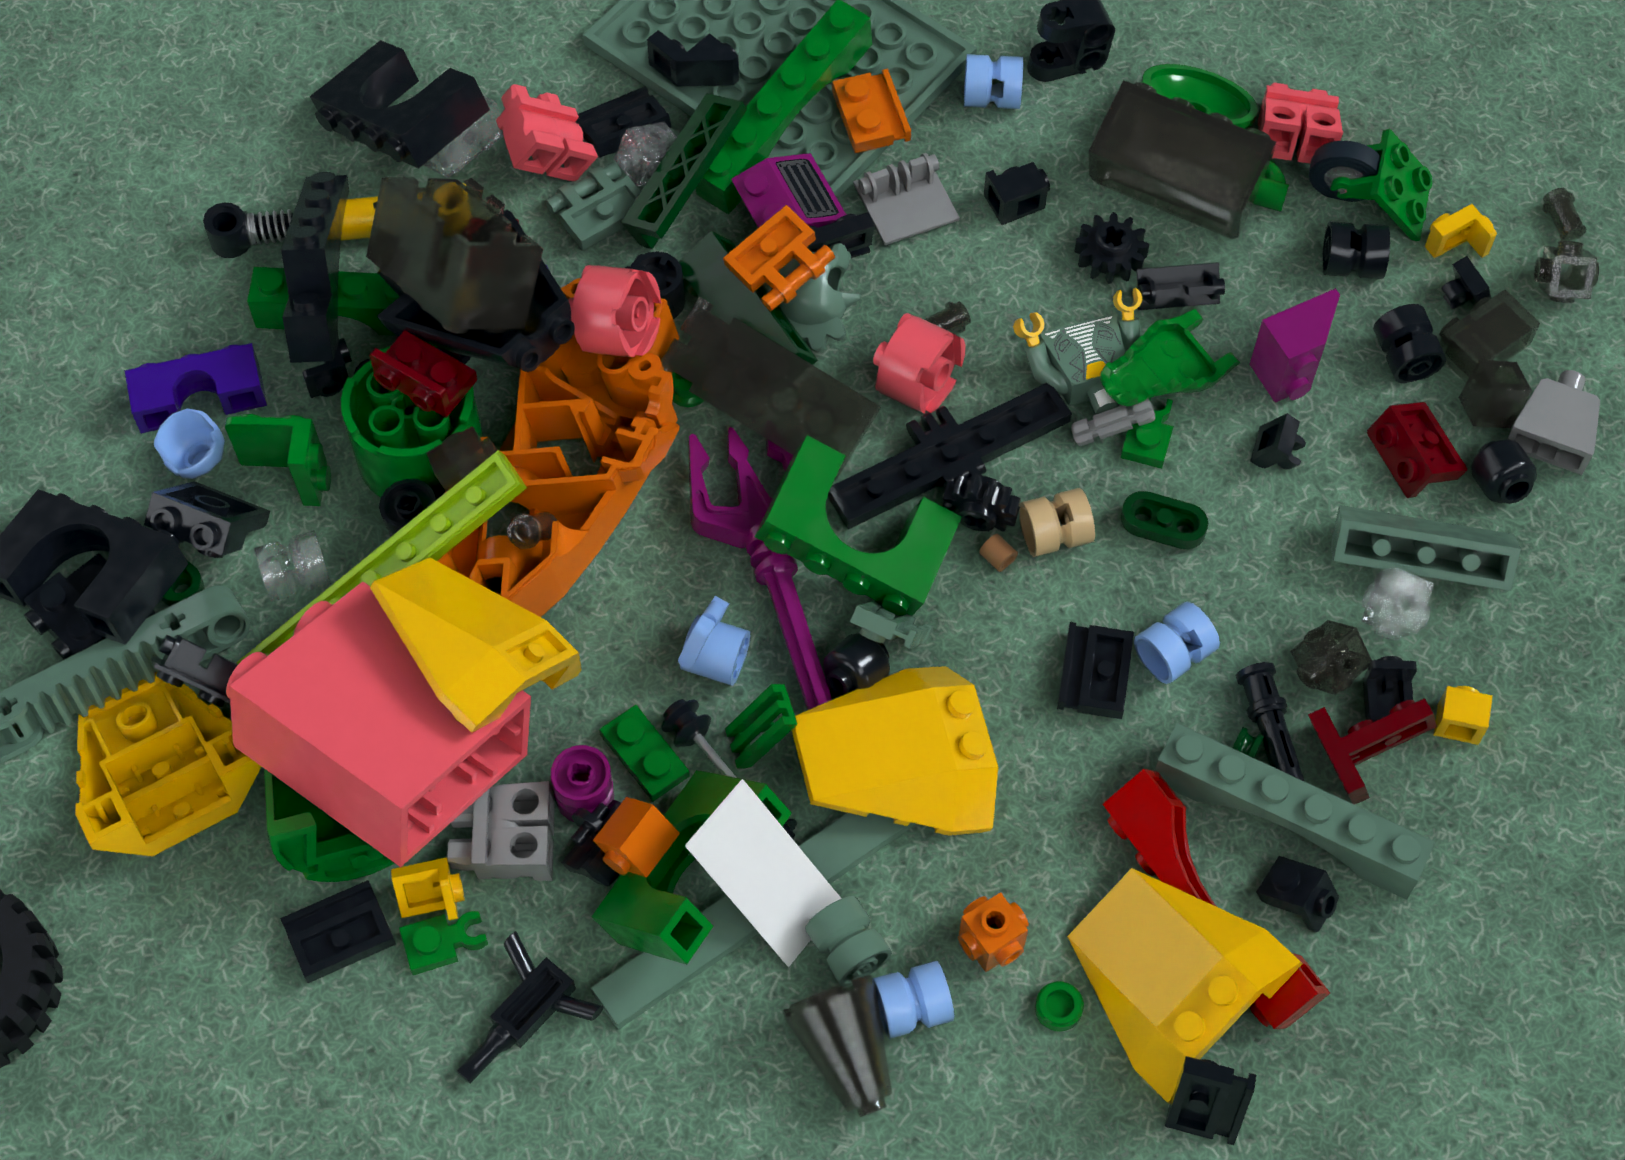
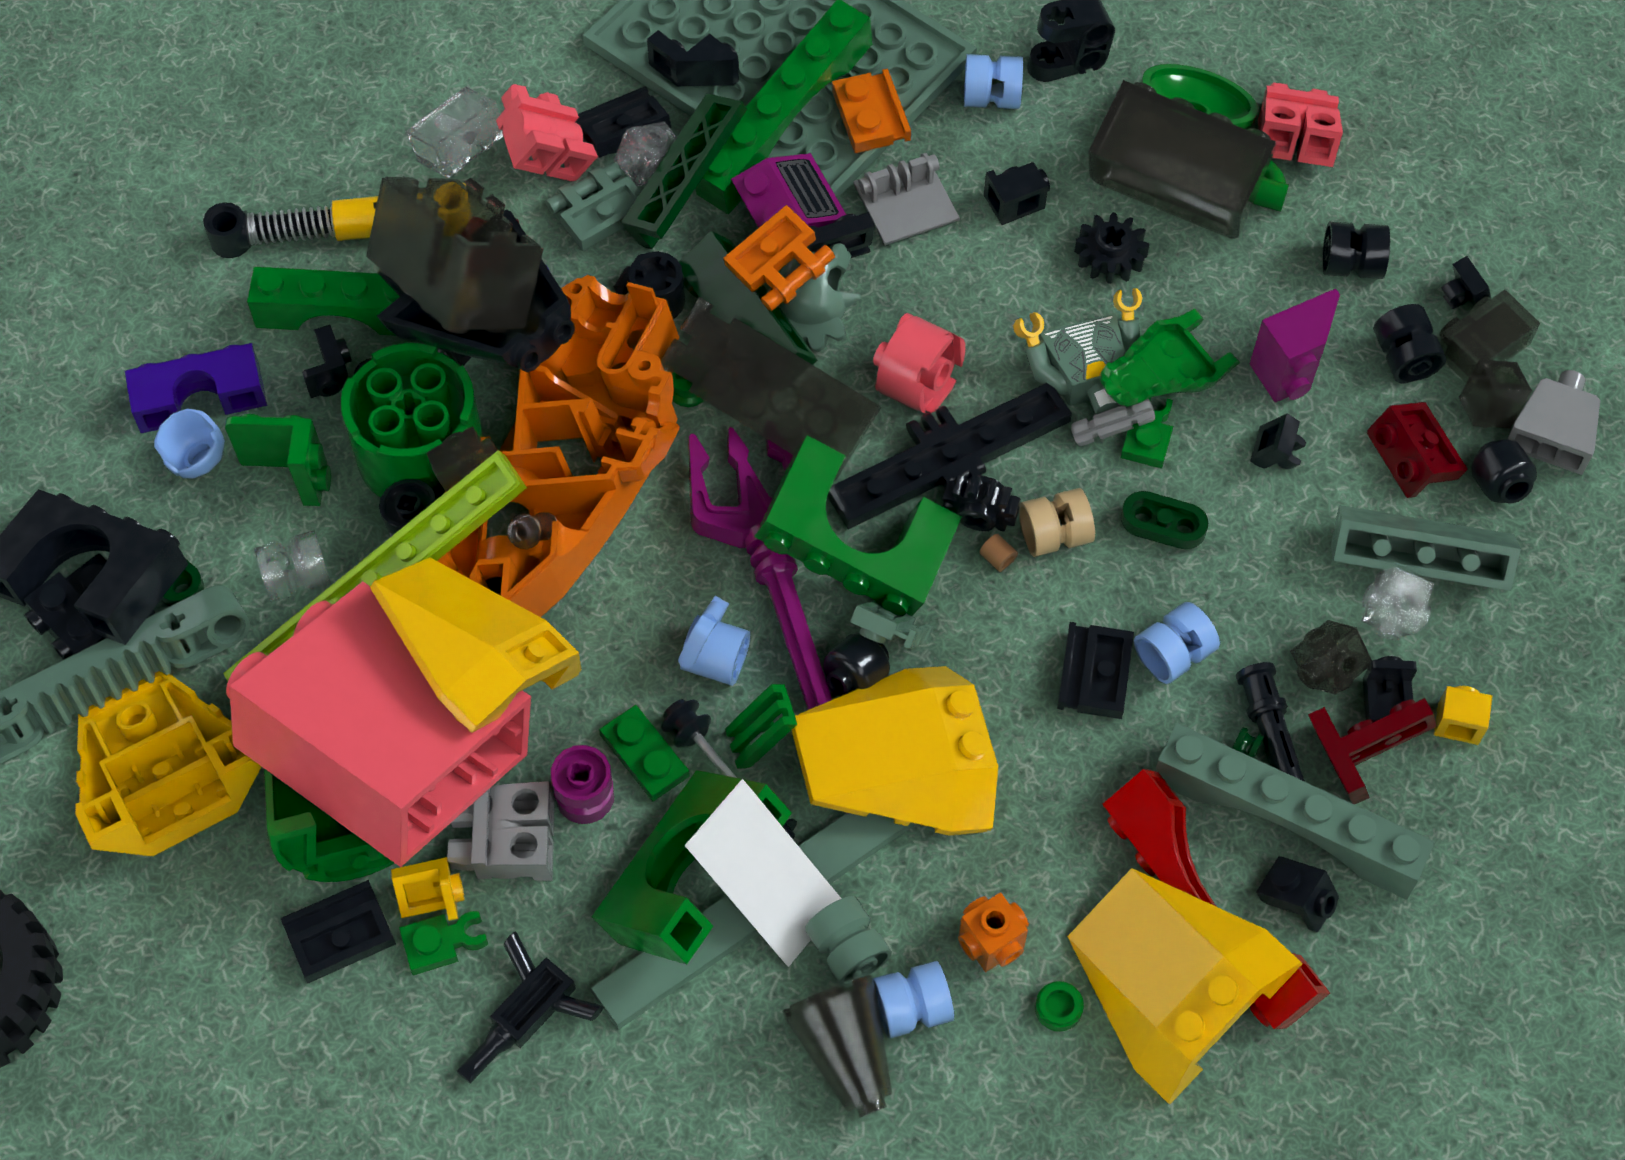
black plate [144,481,270,558] -> none
black hinge [151,635,238,707] -> none
black arch [281,172,349,363] -> none
black arch [310,40,490,169] -> none
dark red bracket [369,330,478,418] -> none
black hips [561,800,621,886] -> none
coral brick [568,265,661,357] -> none
orange brick [593,797,680,878] -> none
clear smoke pin [924,301,971,333] -> none
black hinge [1136,262,1225,310] -> none
black plate [1165,1056,1257,1145] -> none
green plate [1309,128,1432,241] -> none
yellow bracket [1425,204,1497,258] -> none
clear smoke brick [1534,241,1599,303] -> none
clear smoke pin [1542,188,1587,242] -> none

